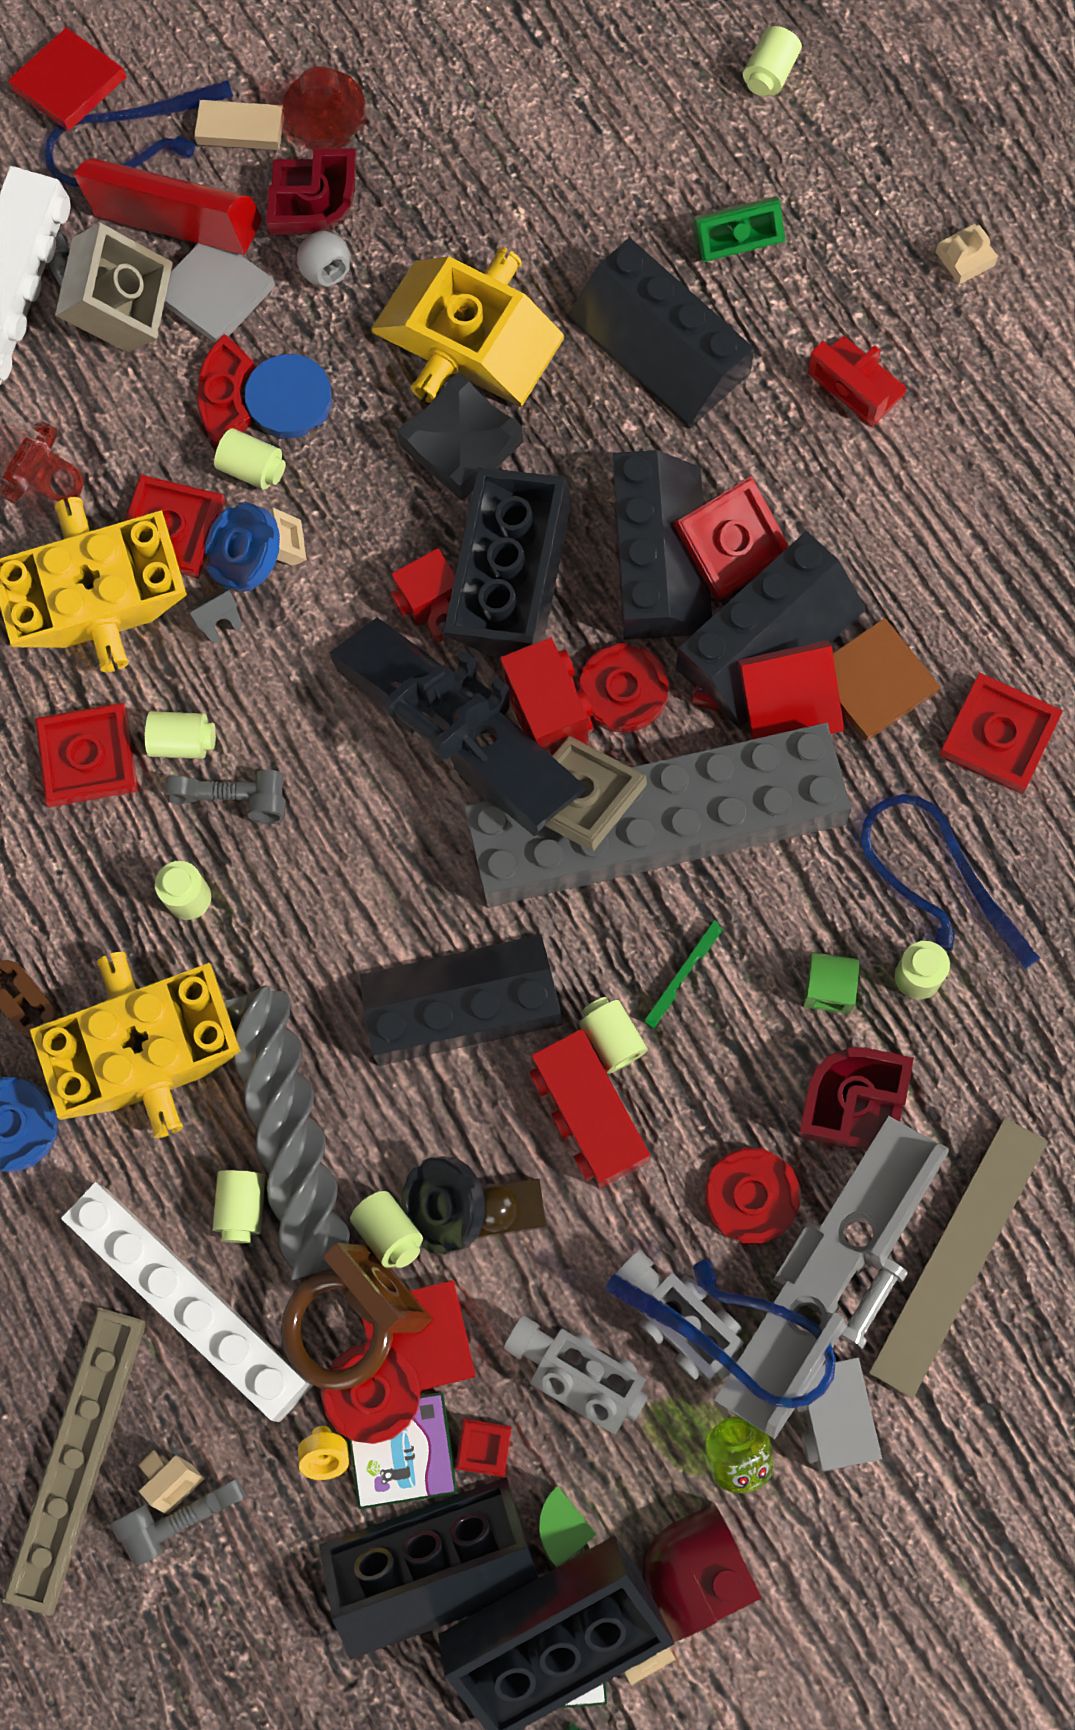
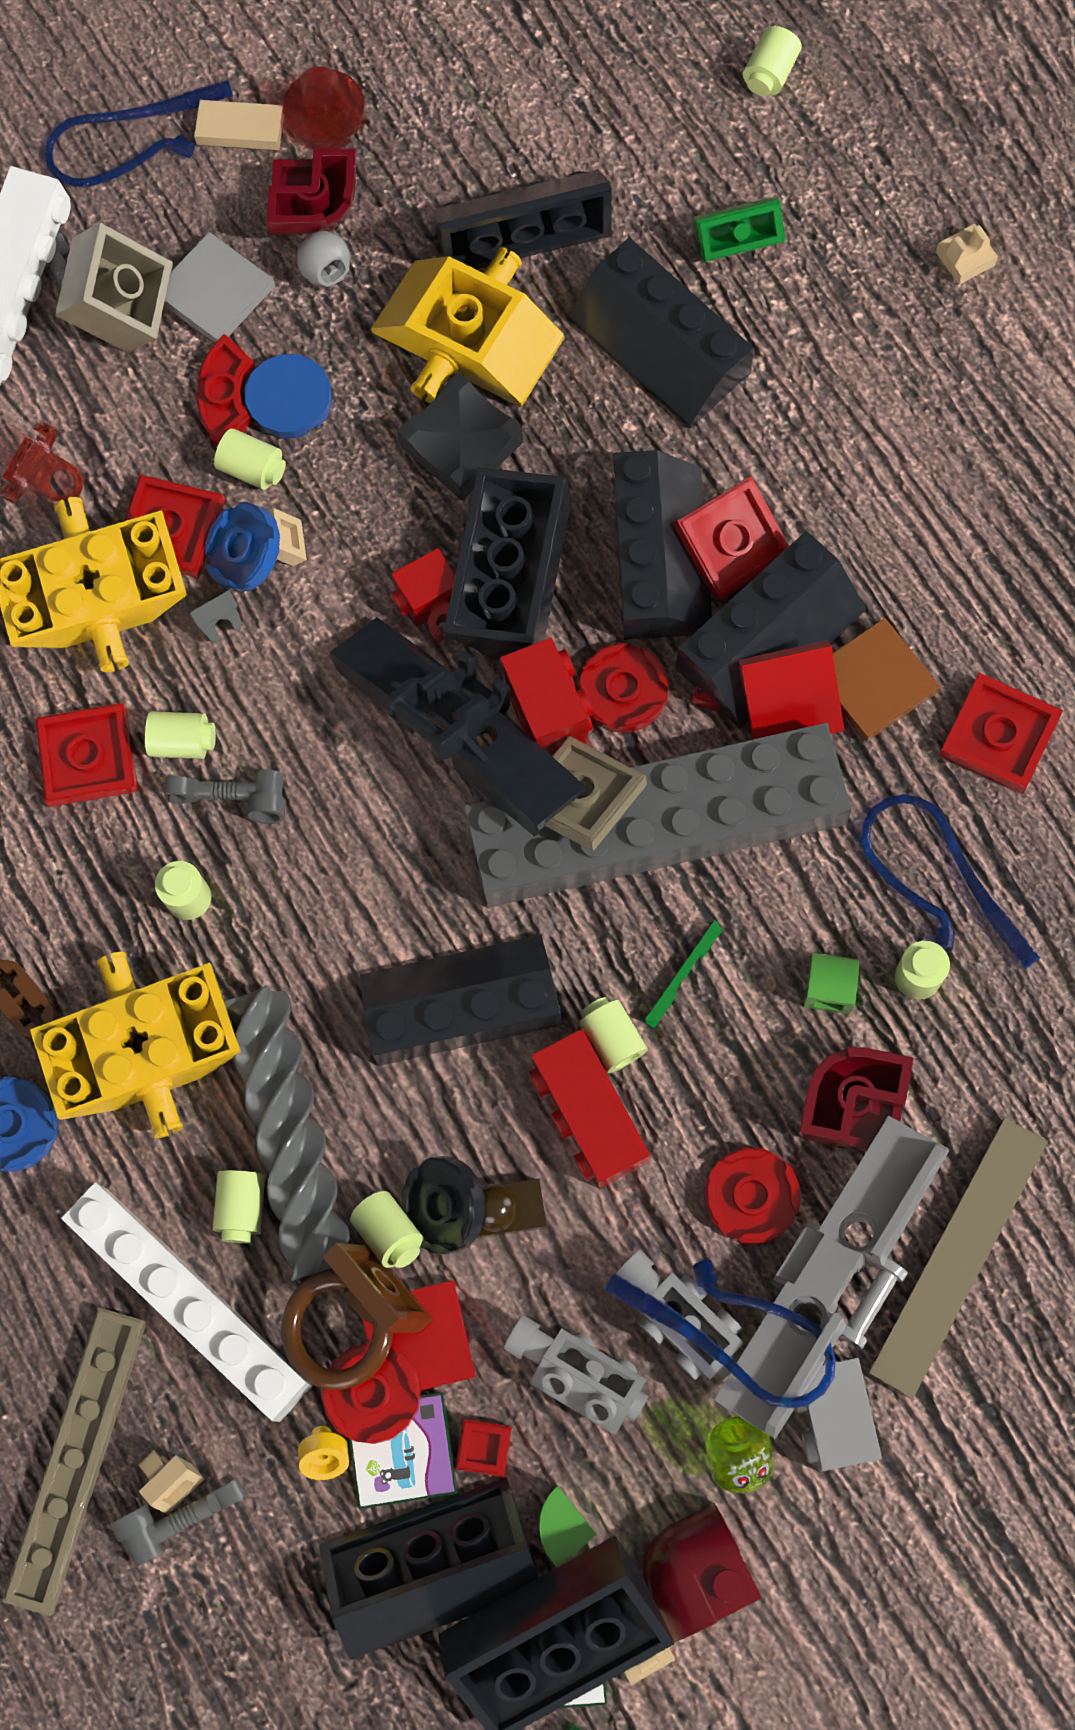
red tile [8,27,127,131] -> none
red brick [73,158,262,255] -> none
red panel [807,336,906,427] -> none
none -> black slope [432,169,612,270]

